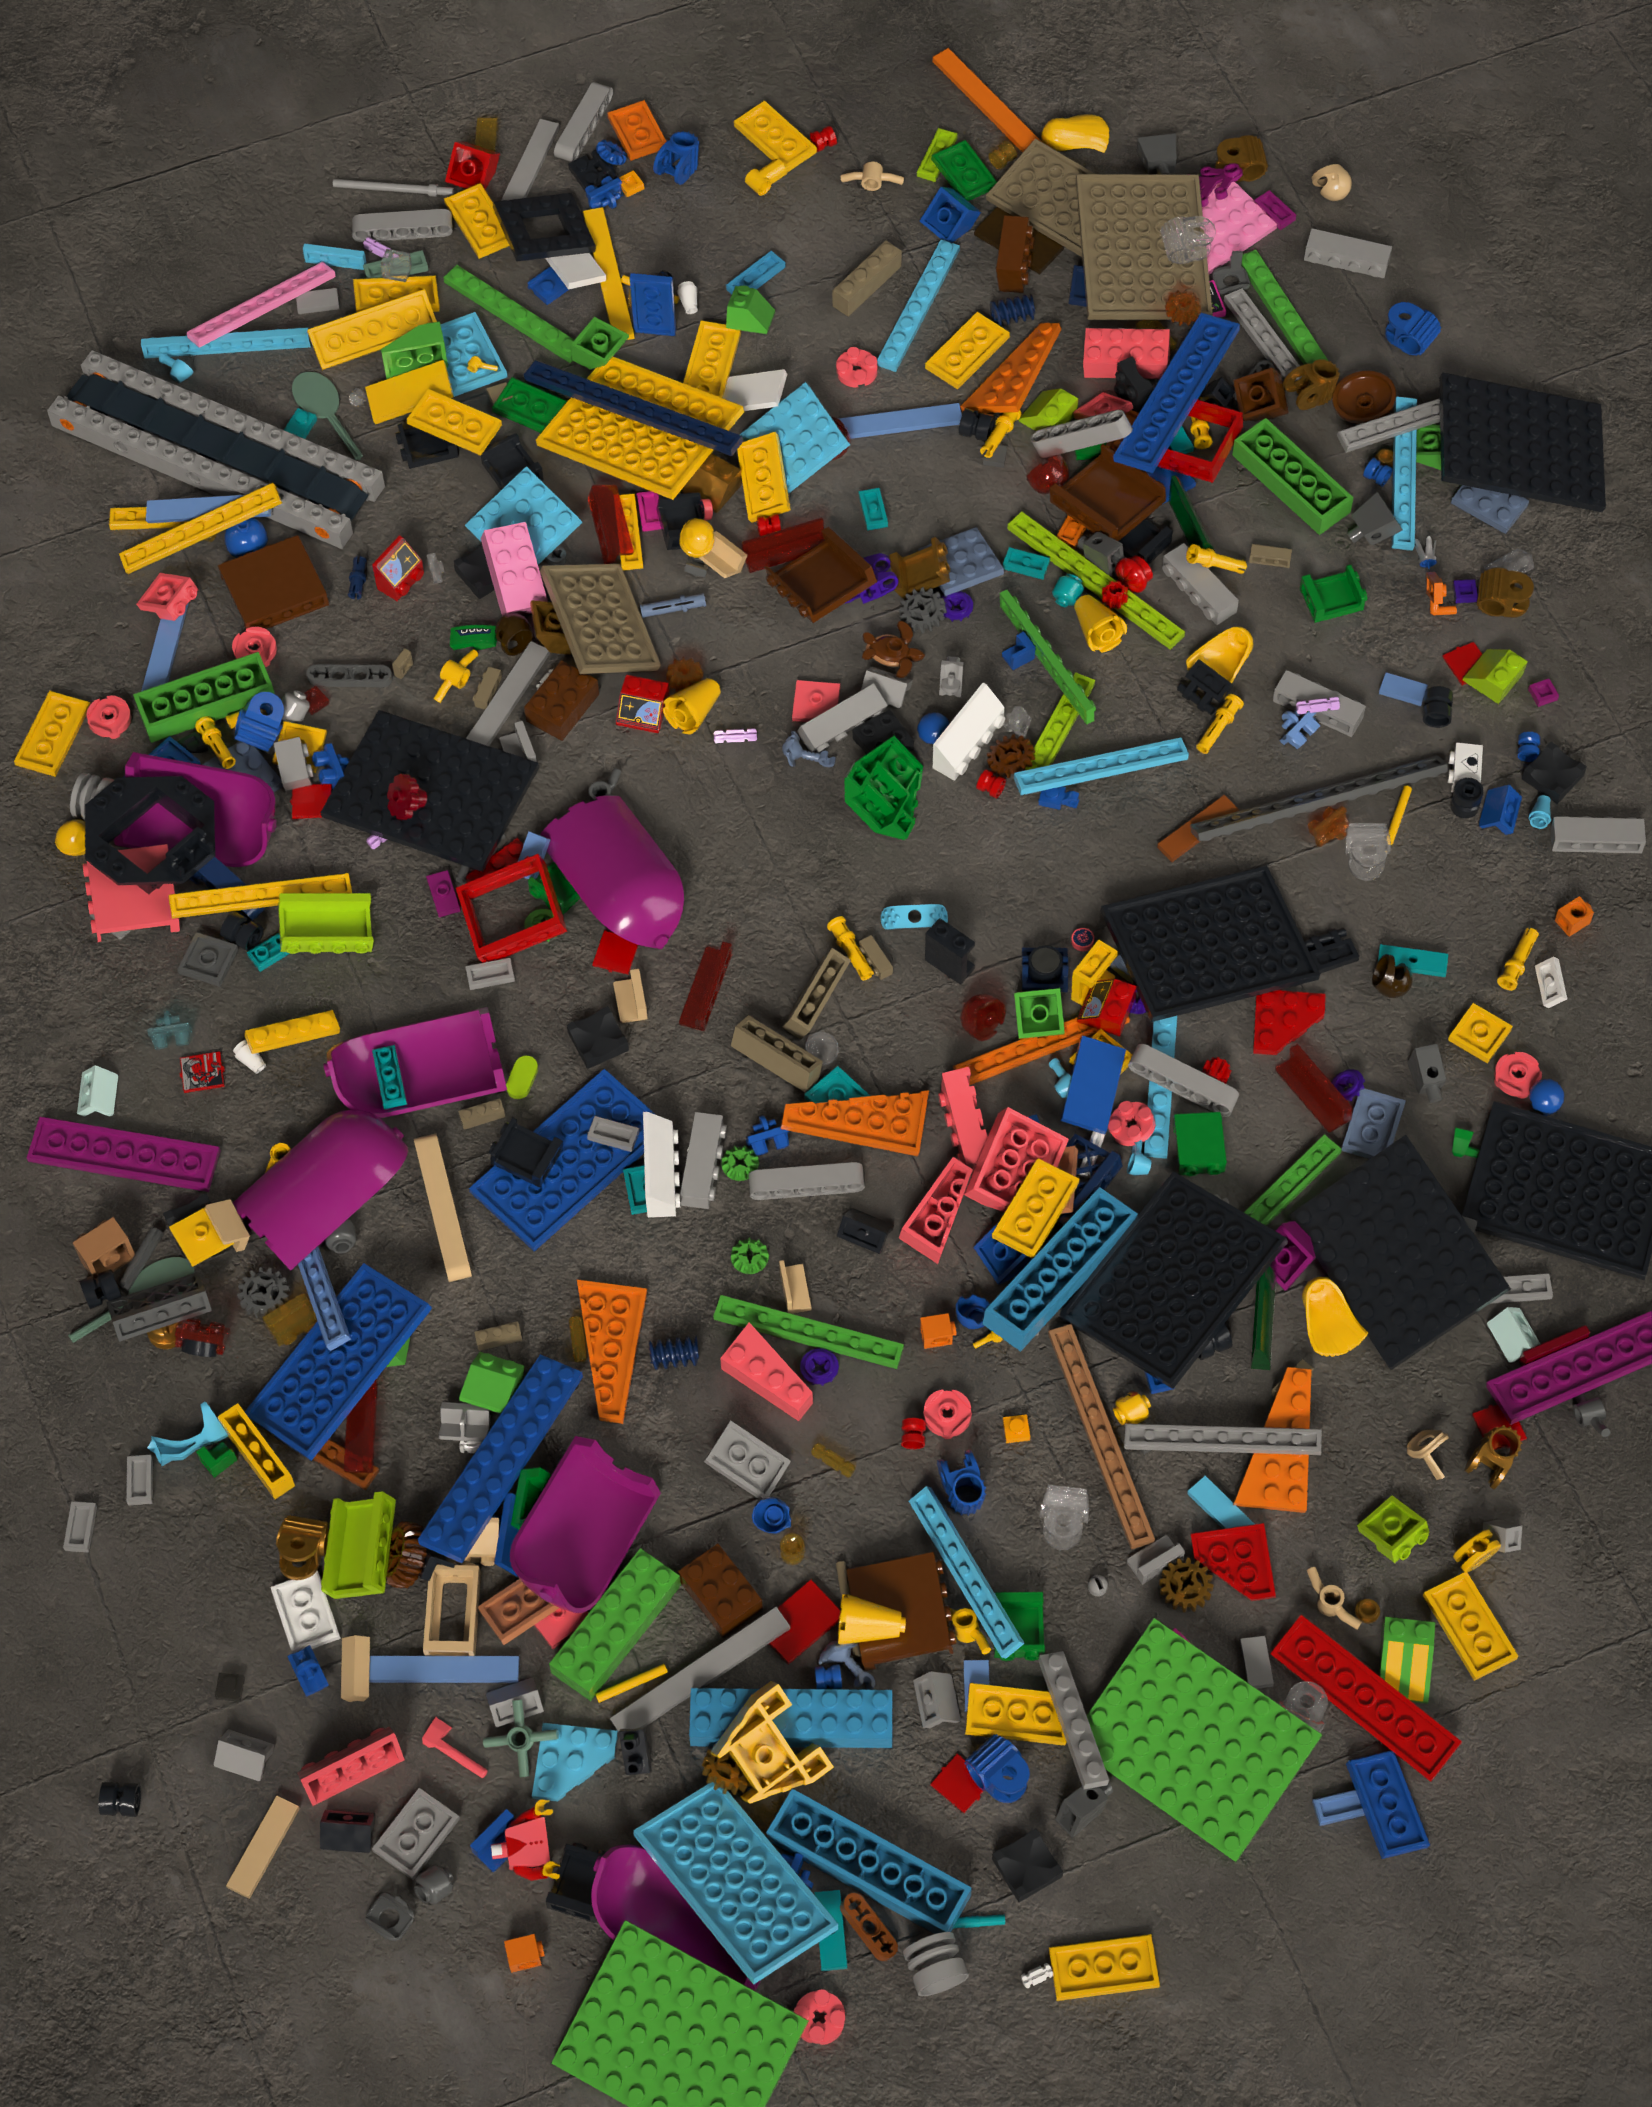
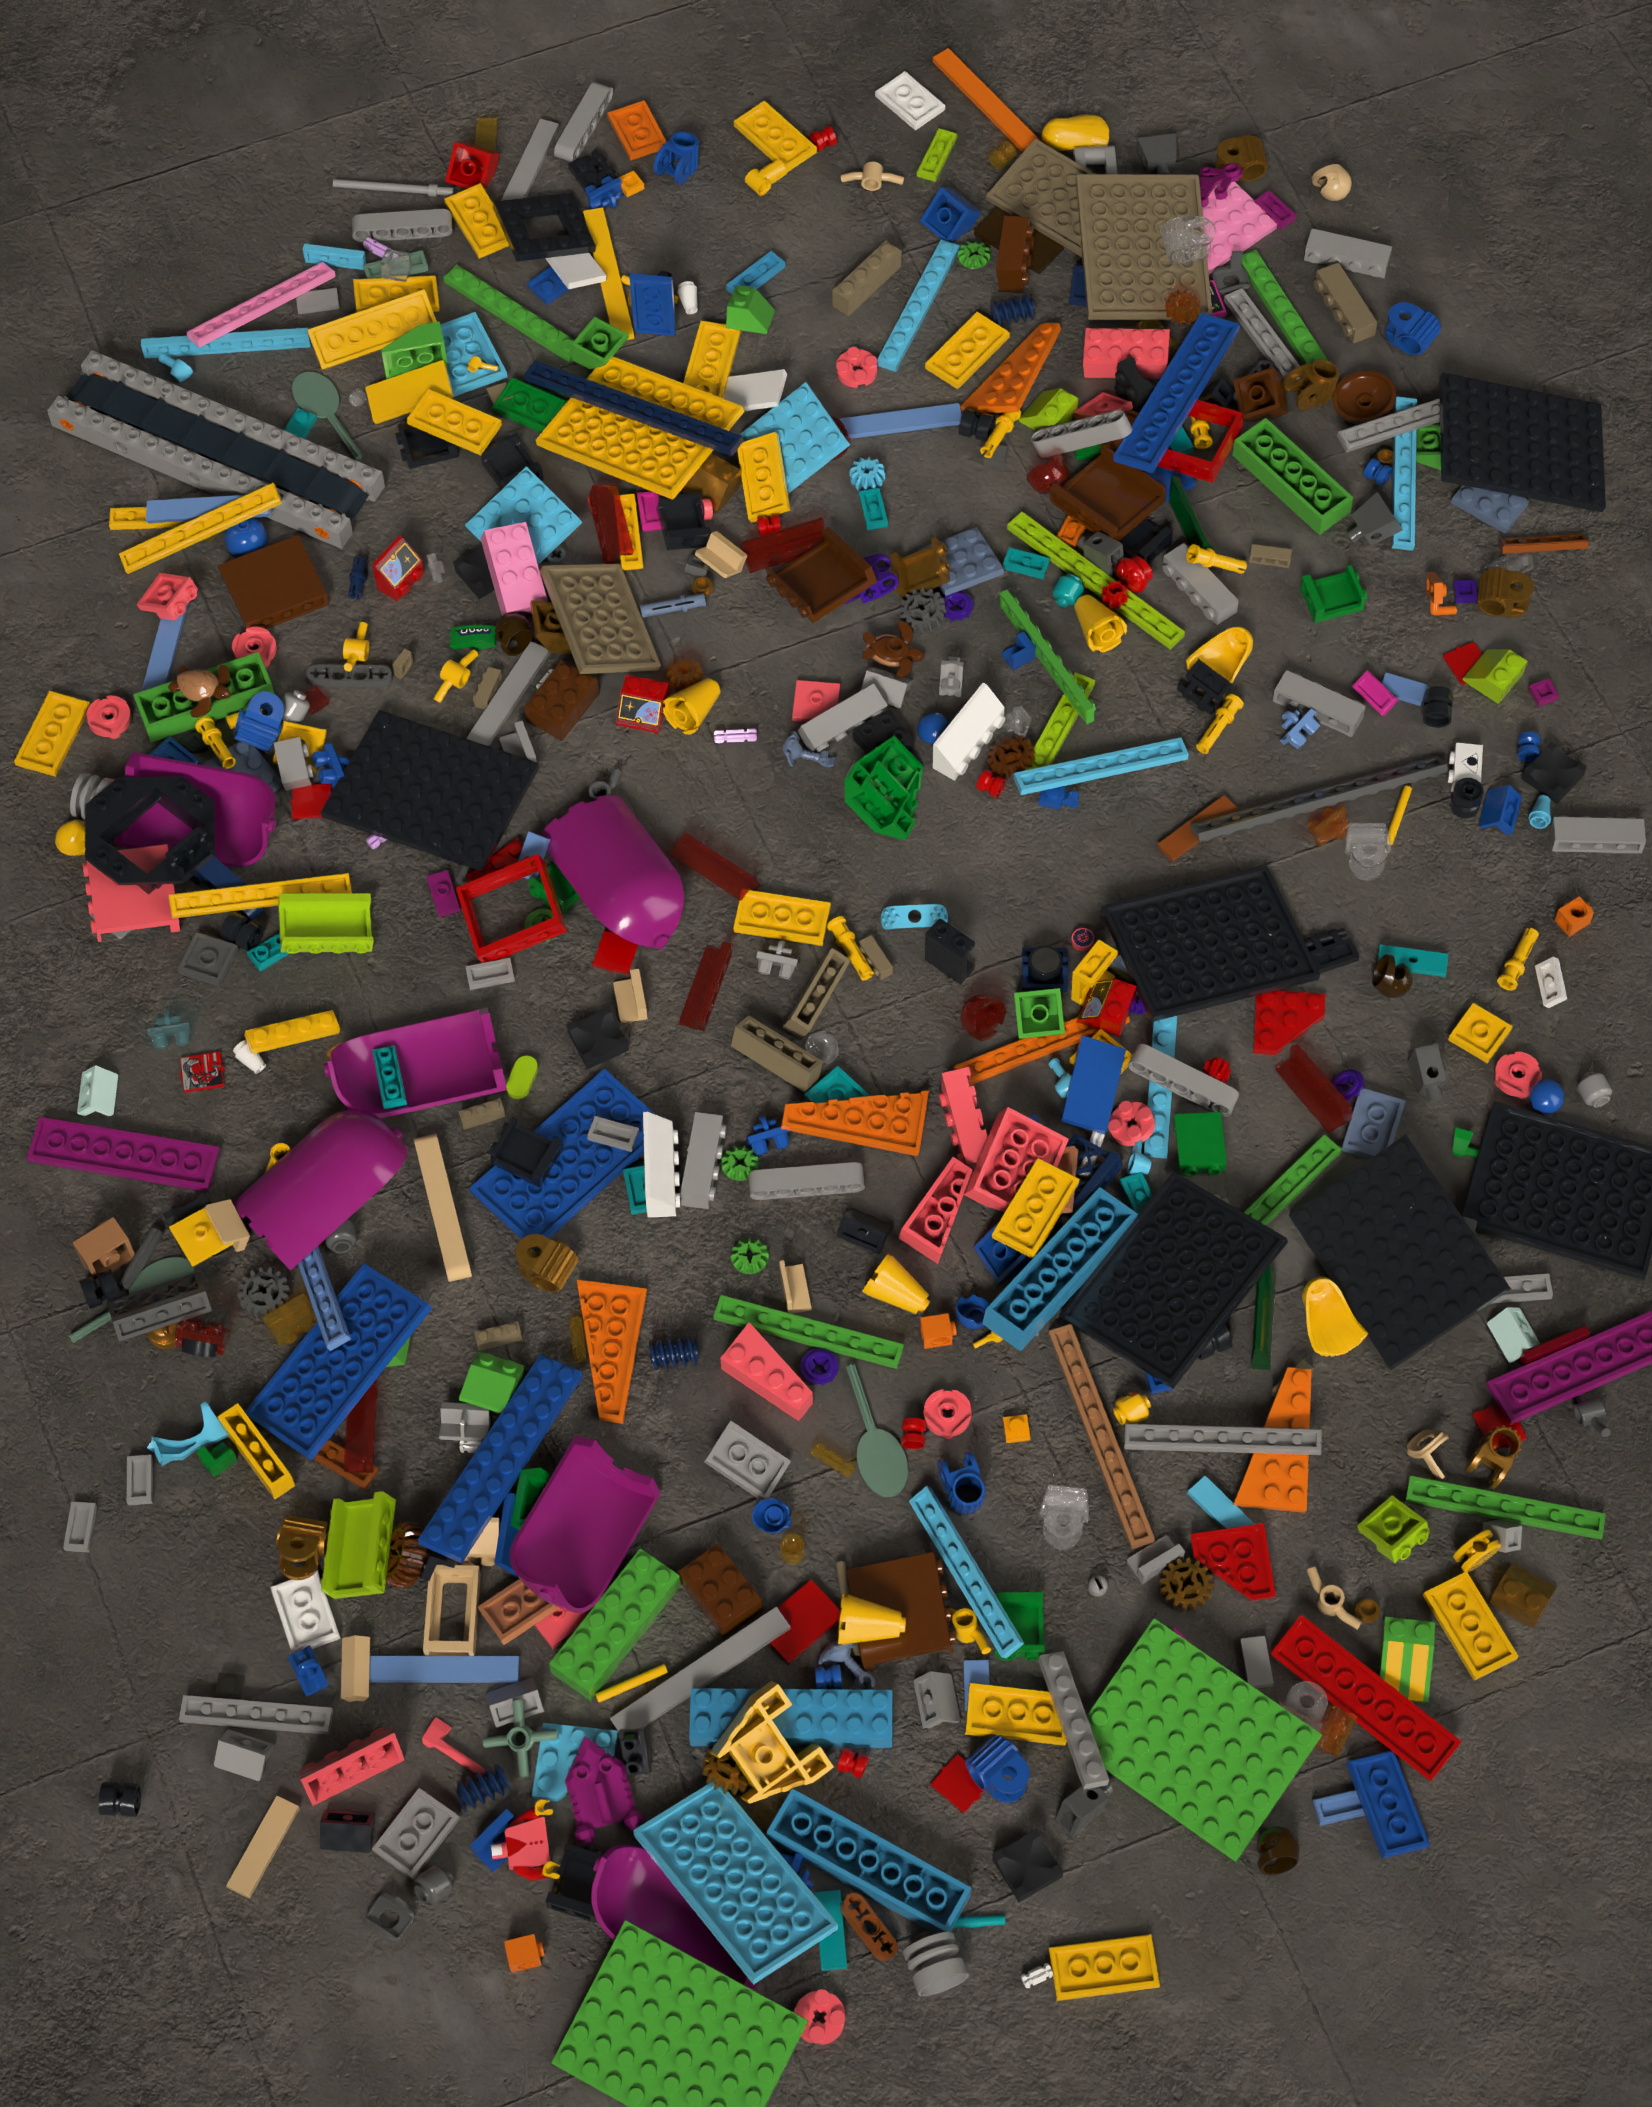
dark red plant [387,774,427,820] -> none
blue gear [596,140,627,165] -> none
yellow hat [679,518,714,558] -> none
green tile [931,140,997,201] -> none
magenta slope [1270,1221,1316,1291] -> none
lavender axle [1296,697,1340,714] -> none
flat silver piece [1415,536,1437,569] -> none
none -> animal [168,665,231,718]
none -> light grey plate [179,1695,333,1735]
none -> yellow piece [343,622,369,671]
none -> dark blue piece [455,1764,511,1813]
none -> pearl gold piece [515,1234,579,1293]
none -> magenta shield [565,1737,645,1845]
none -> clear red panel [670,832,760,901]
none -> pearl gold plate [692,576,713,597]
none -> yellow plate [733,889,831,946]
none -> light grey hips [756,940,800,980]
none -> red wheel [837,1746,869,1779]
none -> sand green piece [846,1364,908,1497]
none -> medium azure gear [849,456,885,491]
none -> yellow cone [862,1253,931,1314]
none -> white tile [875,71,945,131]
none -> bright green gear [958,241,990,269]
none -> light grey connector [1073,145,1117,174]
none -> teal plate [1120,1172,1153,1216]
none -> dark brown helmet [1257,1826,1300,1875]
none -> dark tan brick [1314,262,1377,344]
none -> clear orange hips [1315,1705,1357,1758]
none -> dark pink tile [1352,670,1399,716]
none -> bright green plate [1405,1476,1606,1540]
none -> pearl gold slope [1489,1563,1557,1629]
none -> dark orange tile [1498,533,1589,554]
none -> light grey head [1577,1072,1612,1108]

